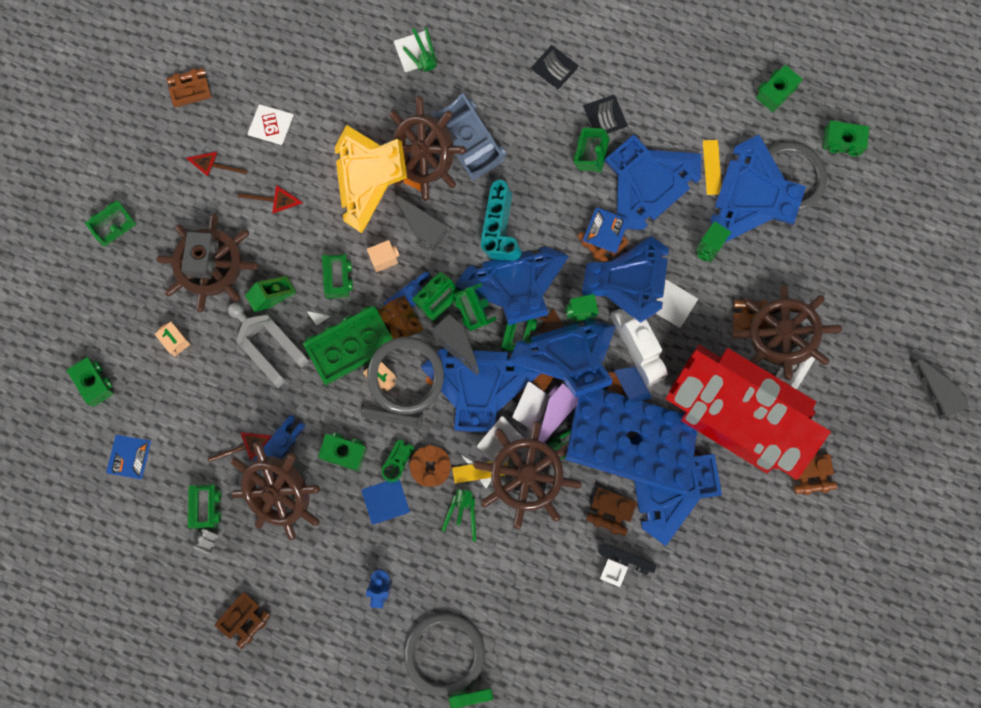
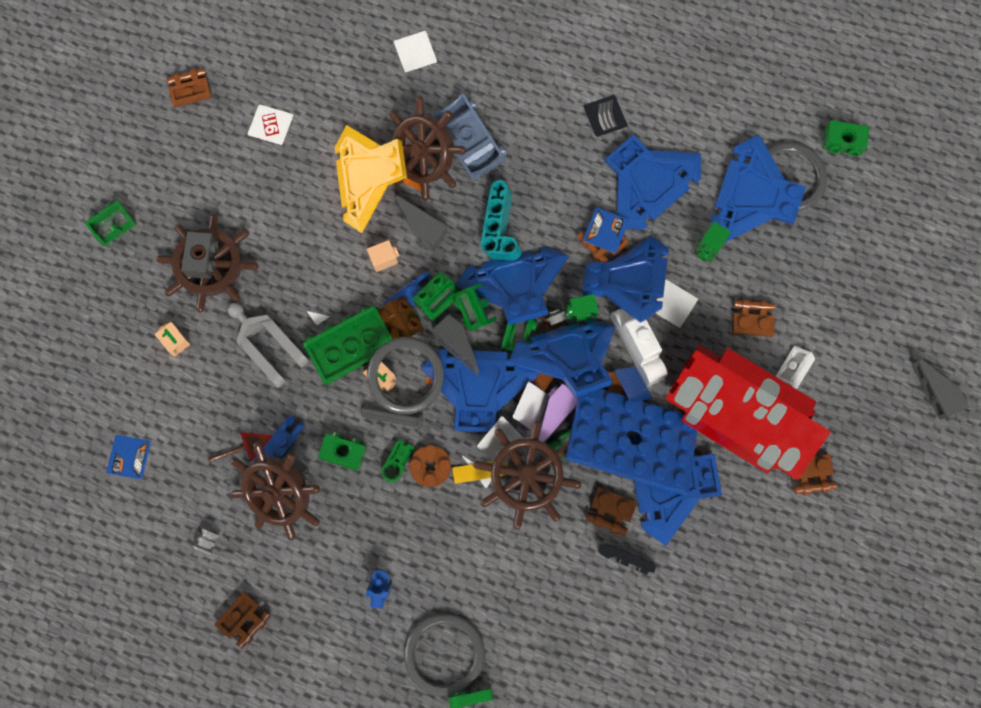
green brick [66,357,114,407] -> none
piece [186,152,248,177] -> none
green window [188,485,222,529] -> none
piece [237,185,303,214] -> none
green slope [245,276,296,312] -> none
green window [322,254,353,299] -> none
blue sticker [361,480,410,525] -> none
green plant [403,28,438,72] -> none
green plant [441,490,476,542] -> none
black sticker [530,45,579,90] -> none
green window [573,128,610,173] -> none
white plate [600,559,628,587] -> none
yellow sticker [703,140,722,195] -> none
reddish brown brick [731,285,842,380] -> none
green brick [756,64,803,113] -> none
none -> light grey plate [546,309,565,325]

